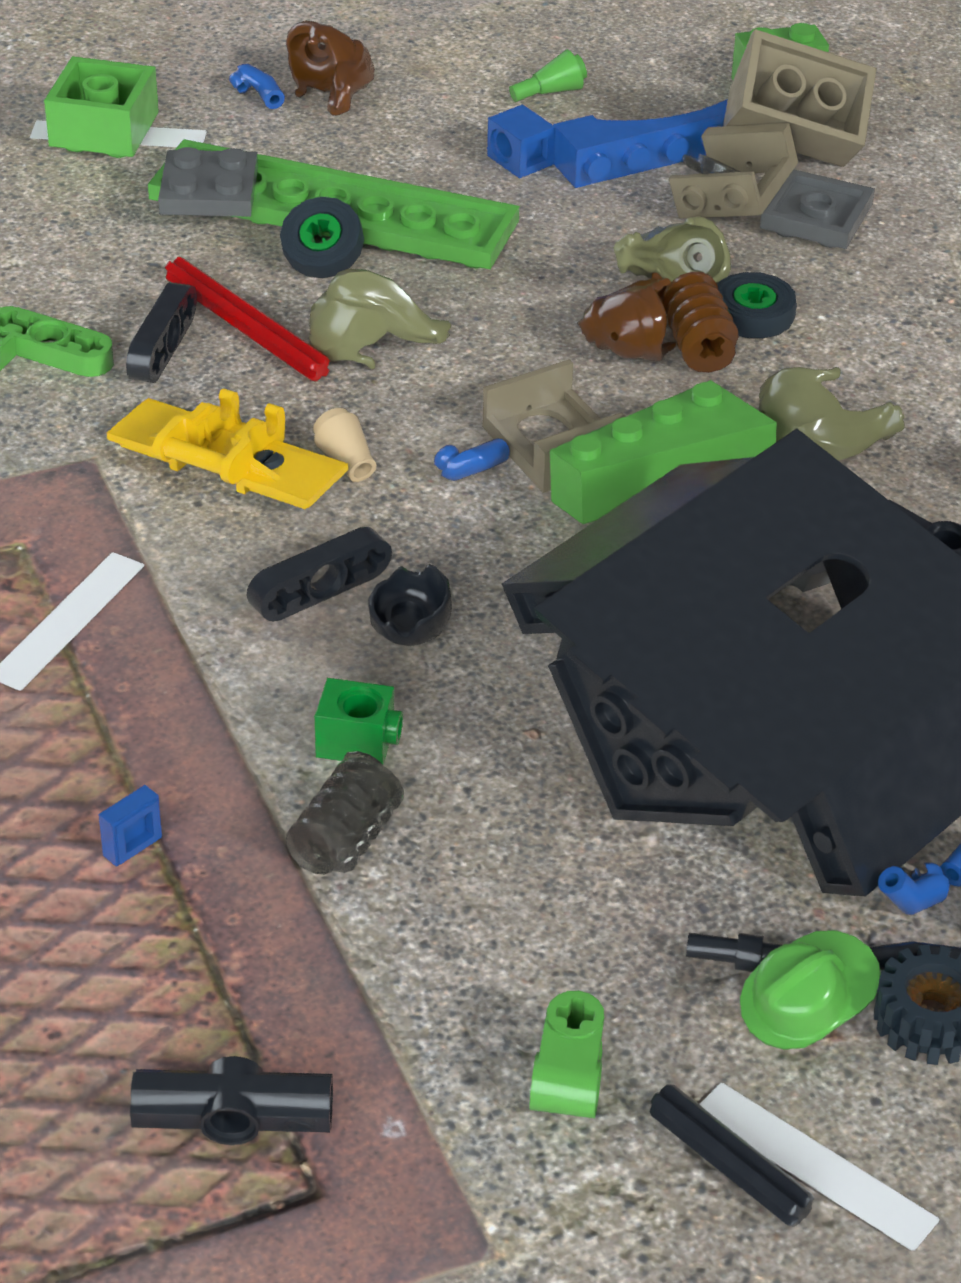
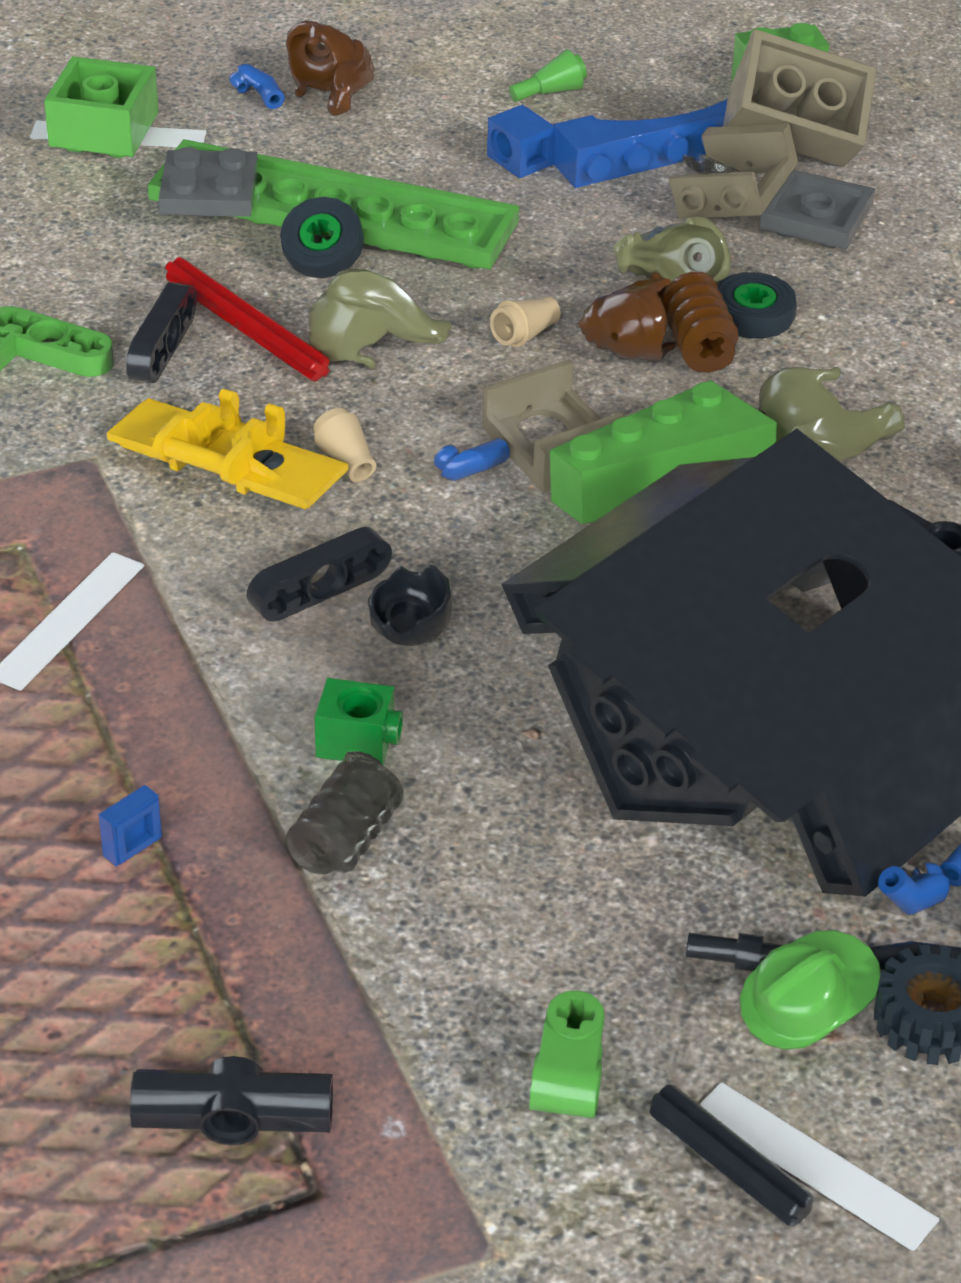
none -> tan cone [490,297,561,347]

